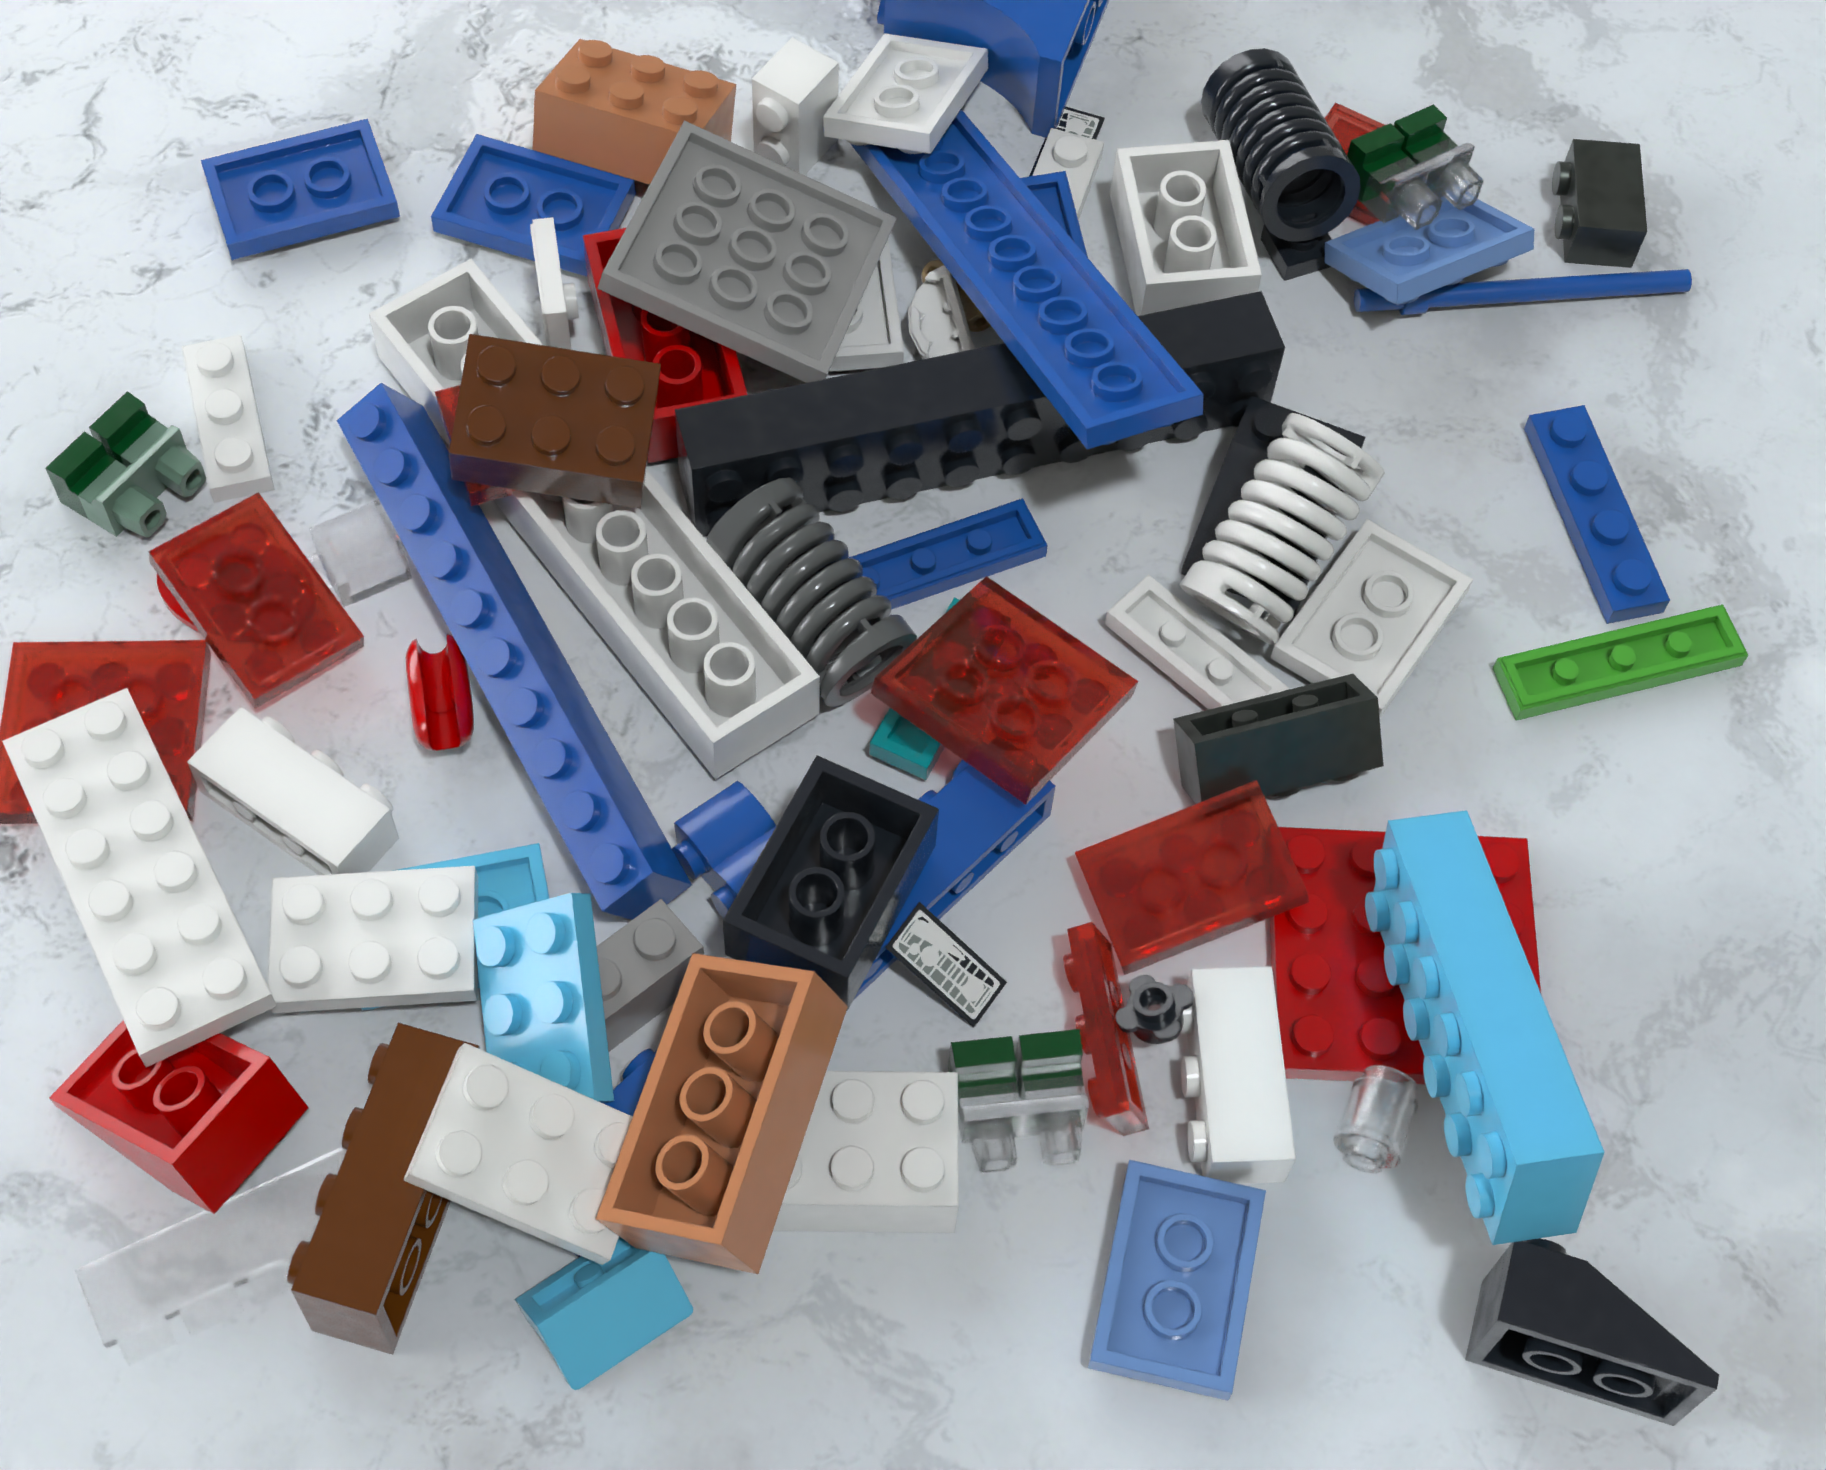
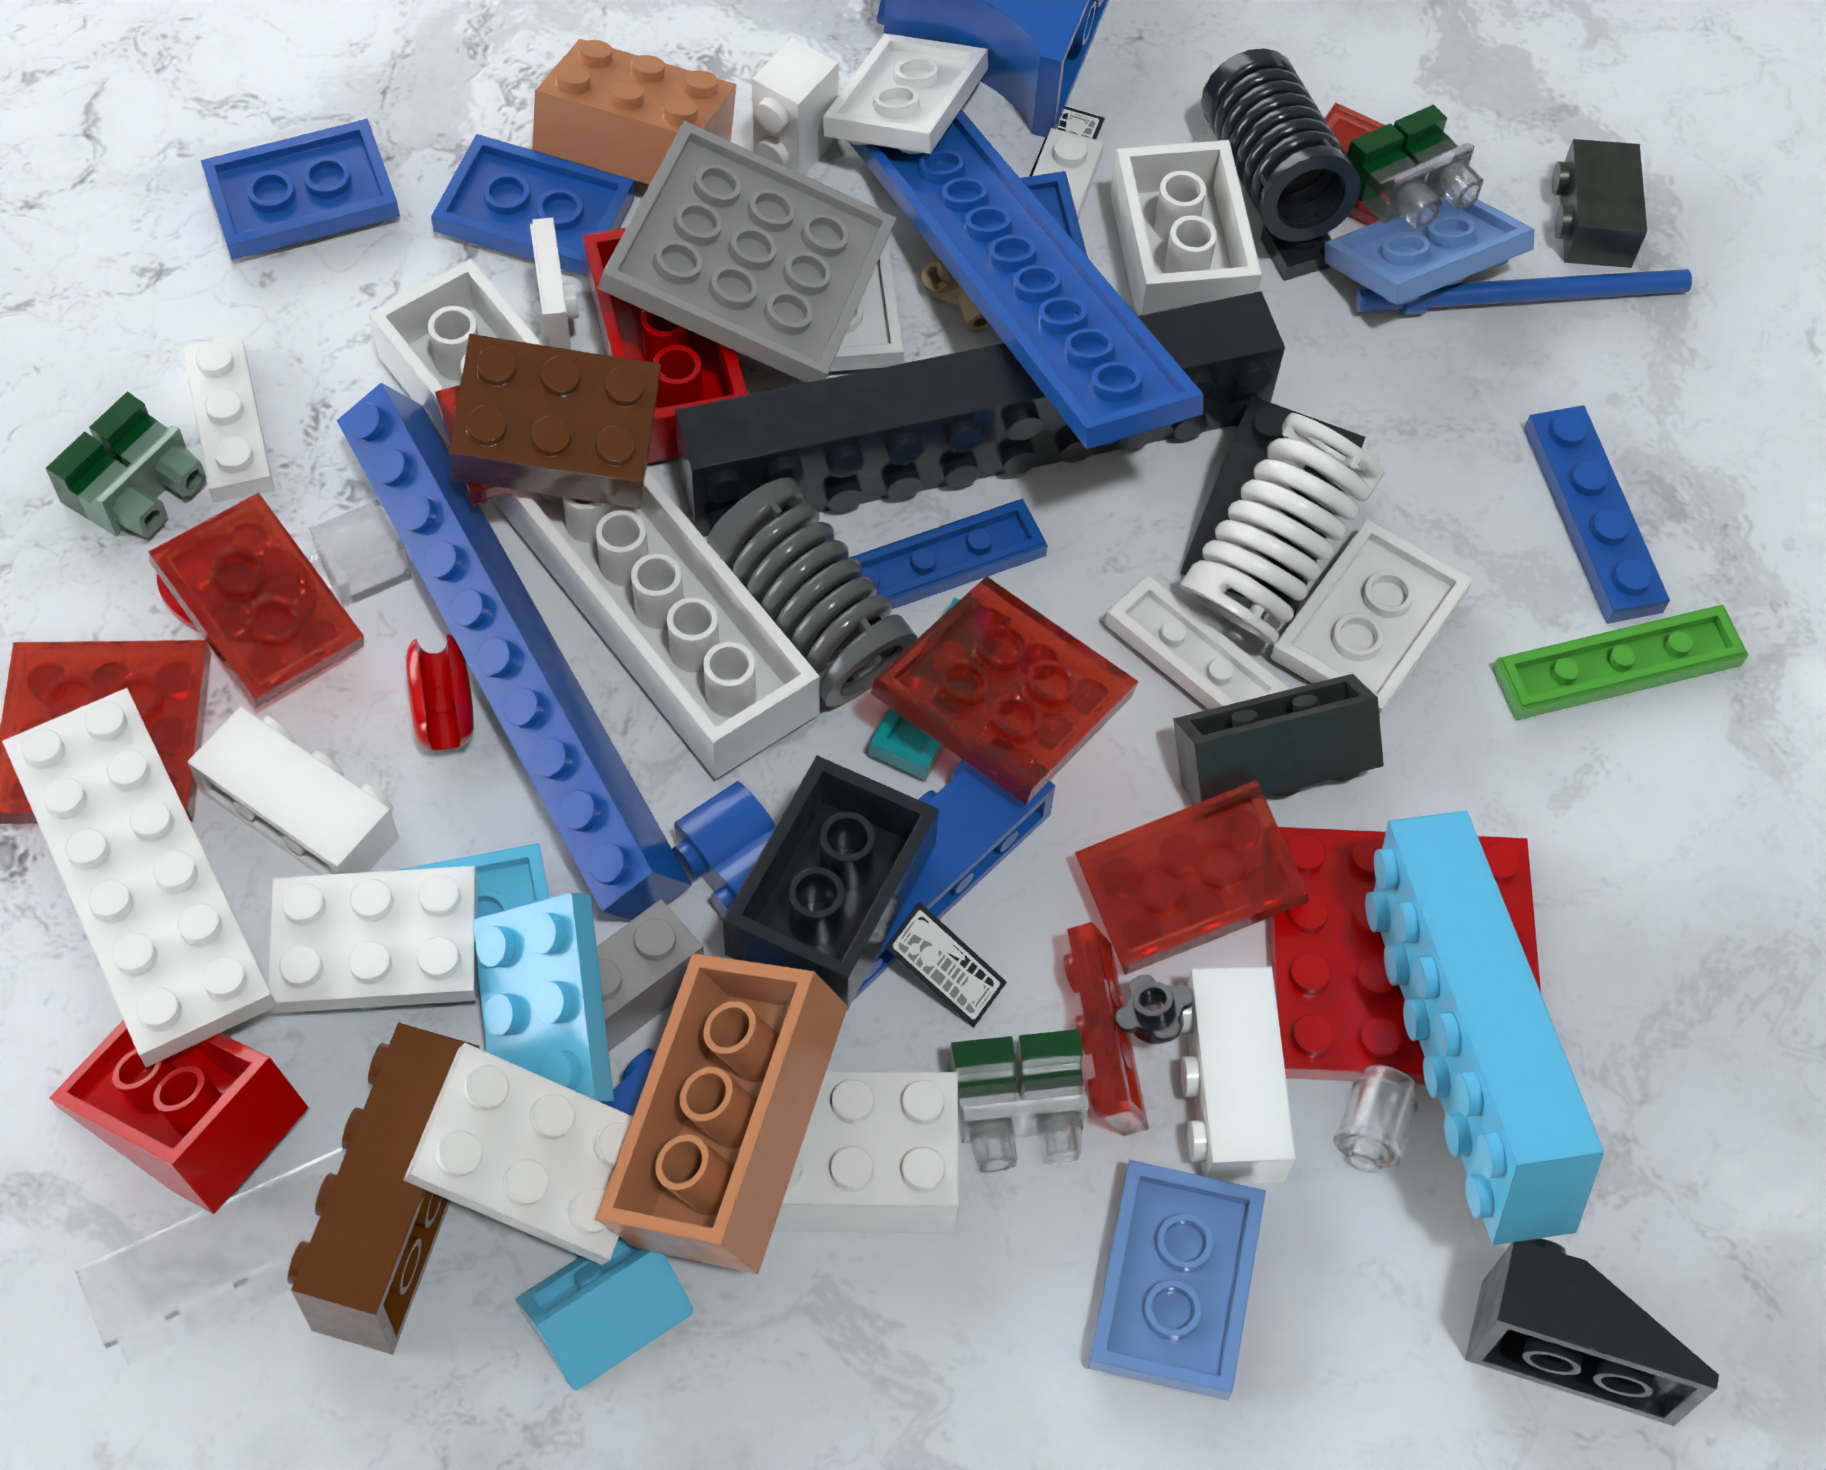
white tile [908,265,975,359] -> none

